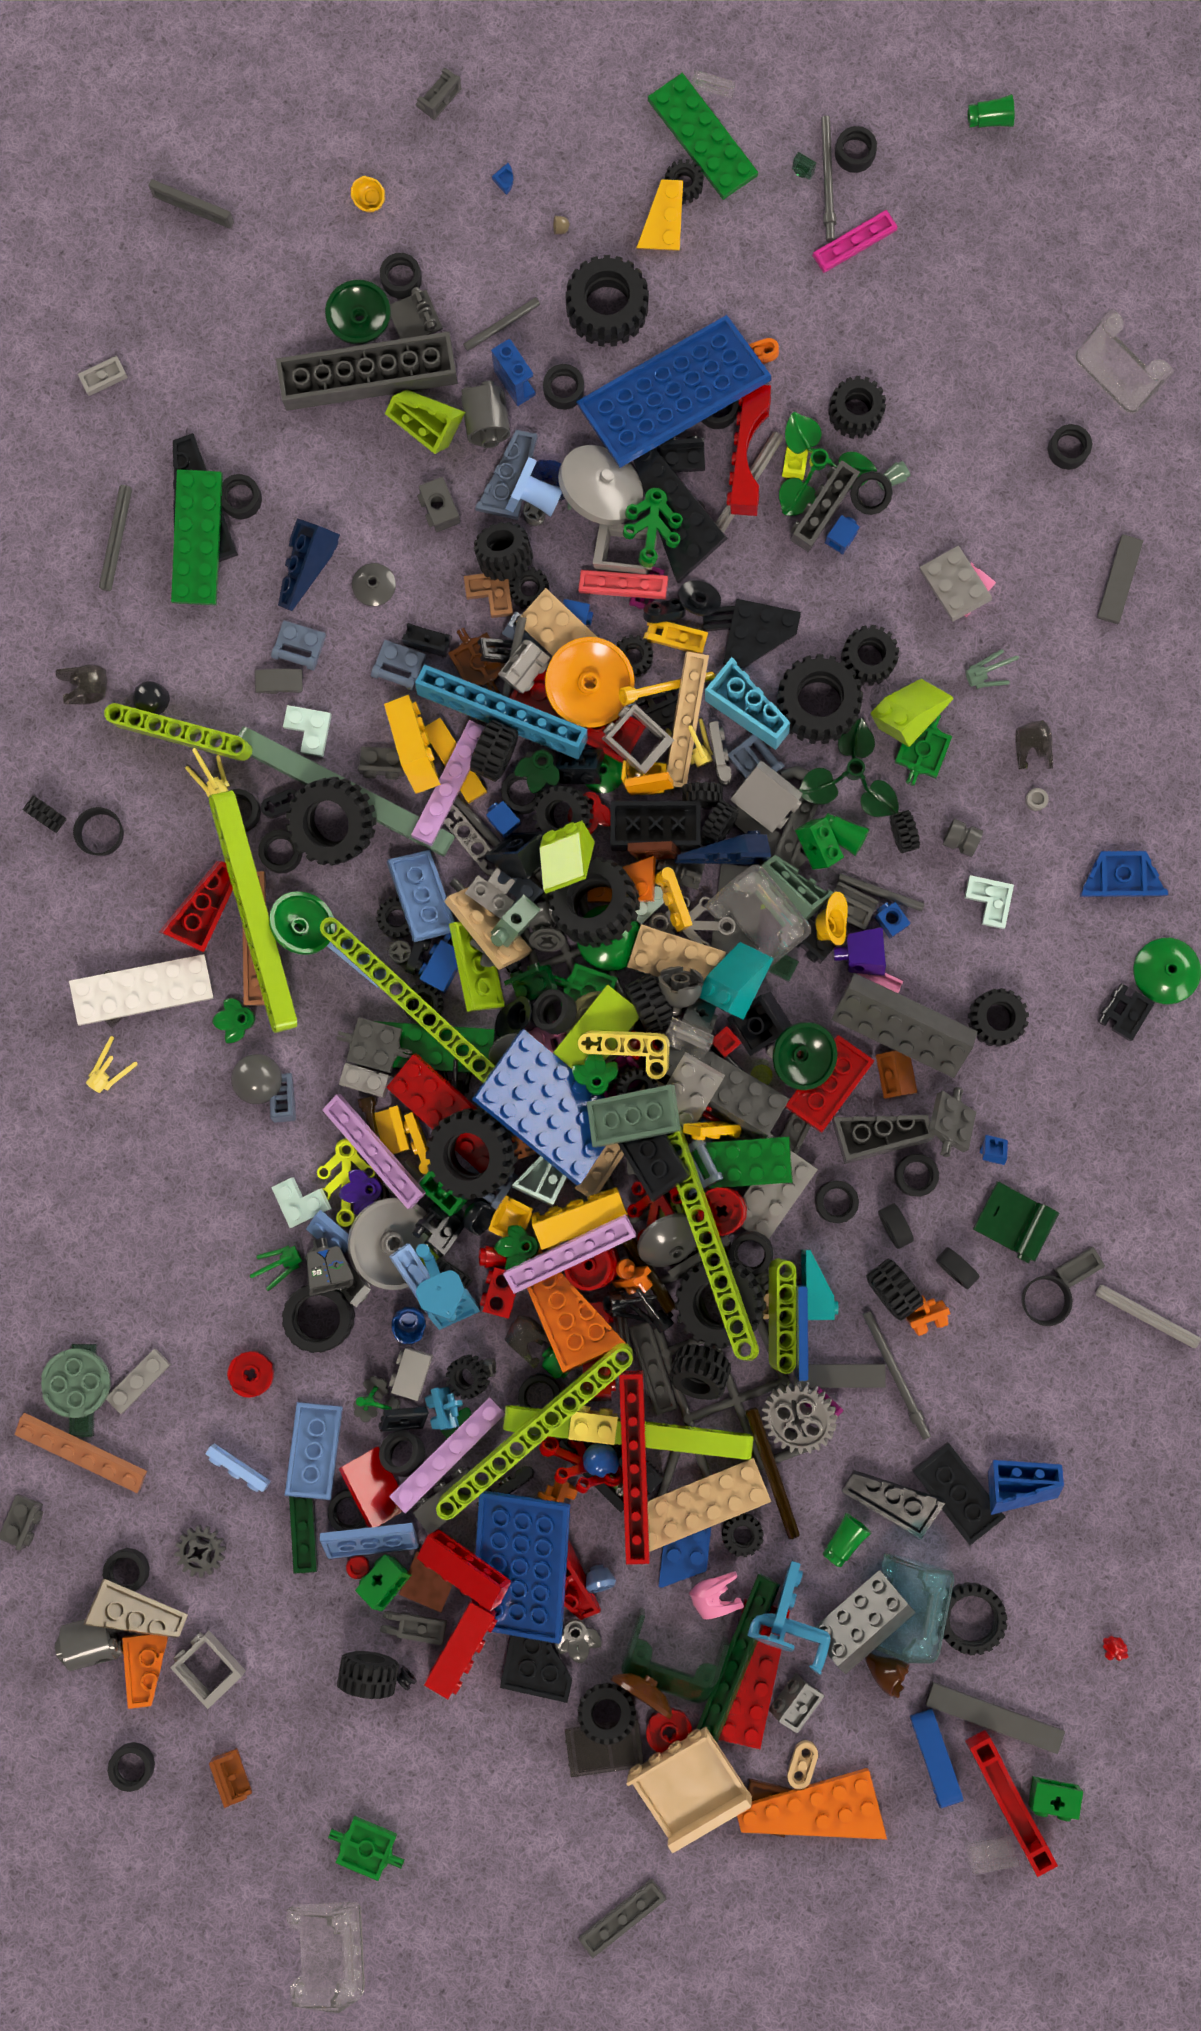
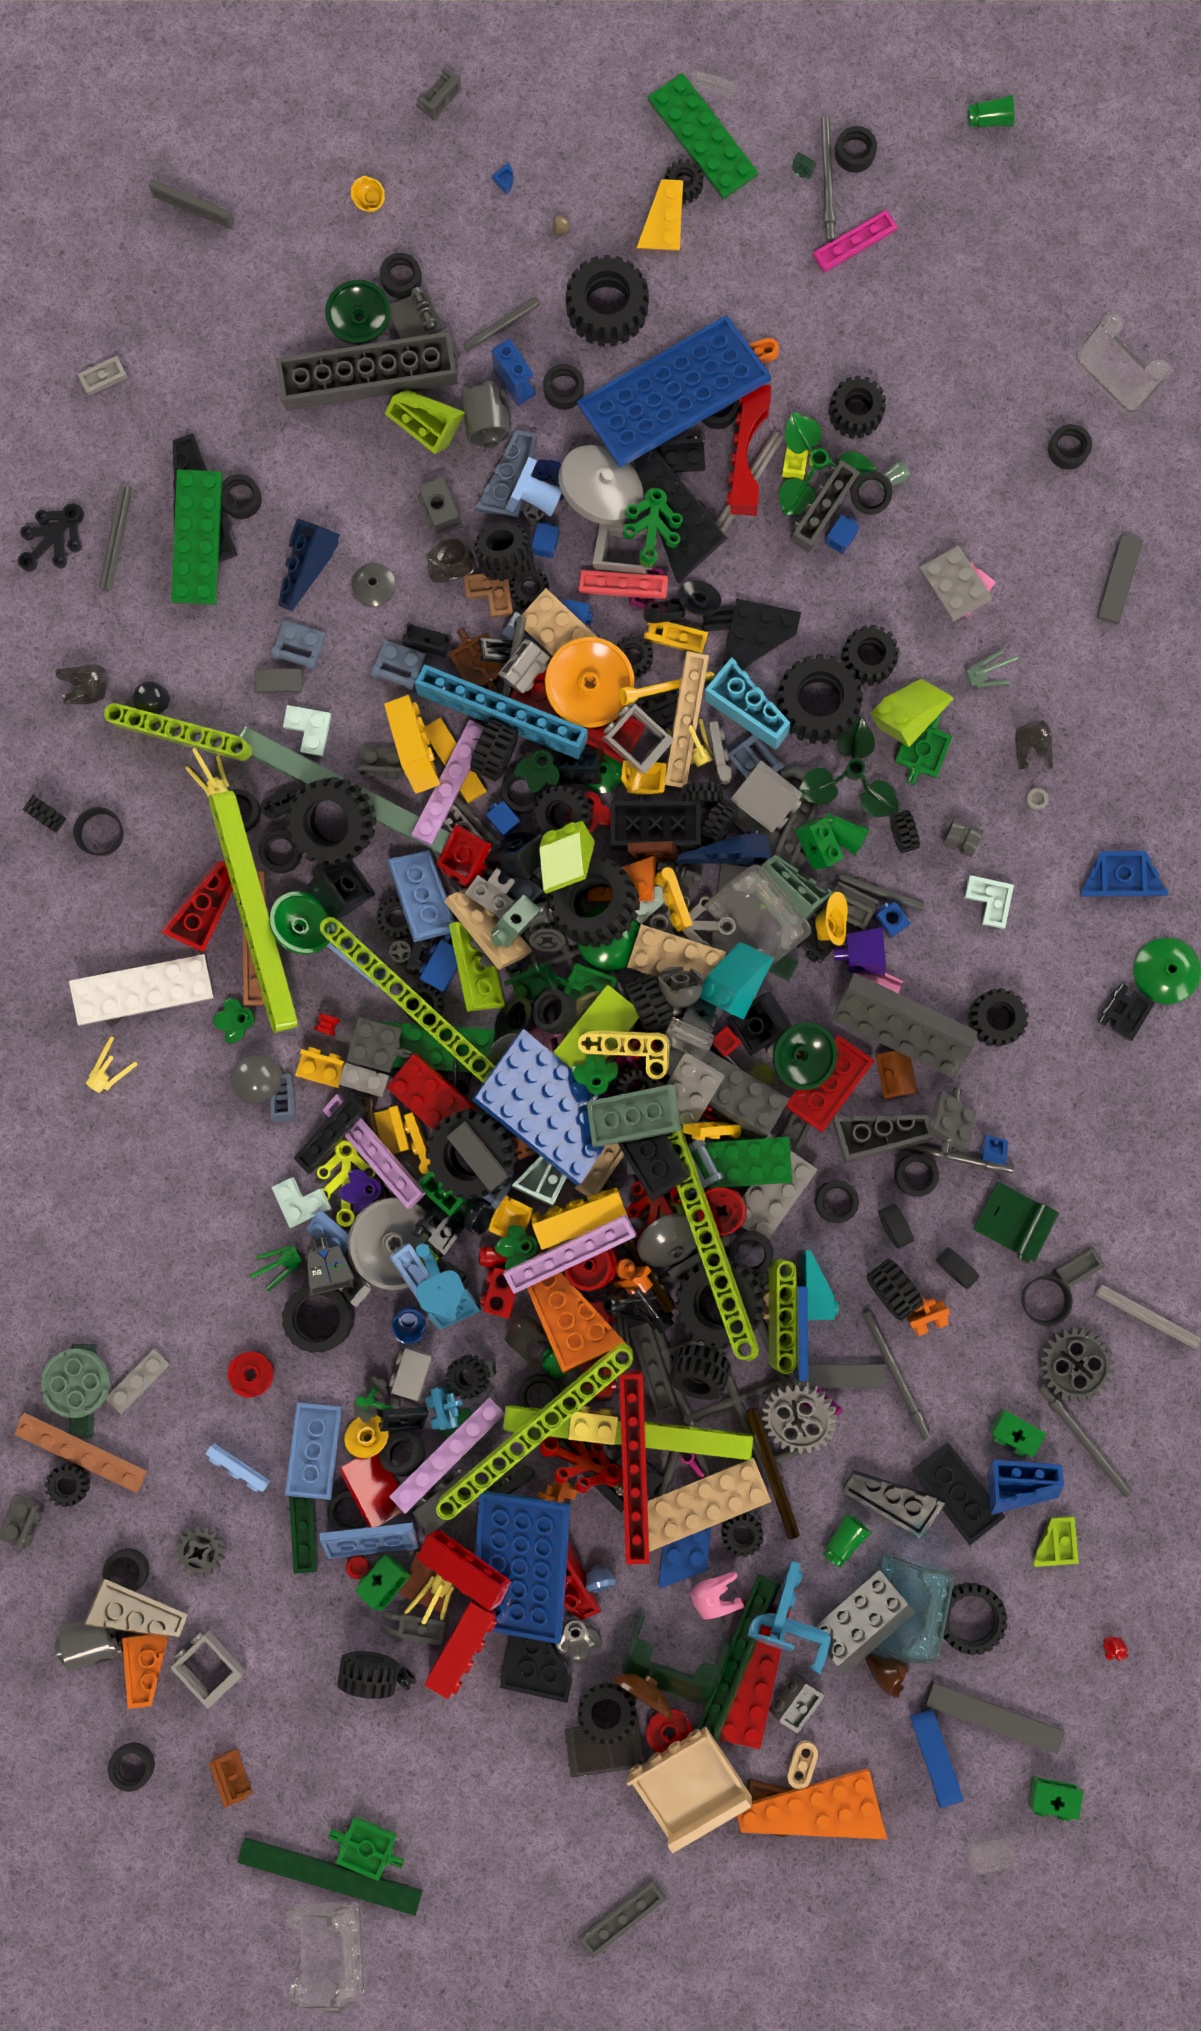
blue hair [582,1443,620,1478] -> none
light orange tile [625,772,674,796] -> none
red arch [965,1730,1058,1877] -> none
none -> black plant [18,504,84,572]
none -> black tyre [45,1463,90,1507]
none -> dark green tile [237,1837,423,1916]
none -> black tile [294,1093,368,1174]
none -> yellow bracket [295,1047,346,1088]
none -> black slope [308,860,375,919]
none -> red wheel [313,1013,340,1037]
none -> yellow dish [344,1416,389,1458]
none -> light yellow plant [404,1573,454,1624]
none -> clear smoke helmet [426,538,476,583]
none -> red plate [436,825,492,887]
none -> dark grey tile [447,1122,509,1191]
none -> blue brick [532,522,559,559]
none -> dark pink hand [681,1453,705,1479]
none -> dark grey bar [901,1144,1014,1174]
none -> green brick [989,1408,1046,1458]
none -> lime wing [1032,1515,1079,1567]
none -> dark grey gear [1038,1327,1115,1403]
none -> dark grey bar [1038,1384,1132,1498]

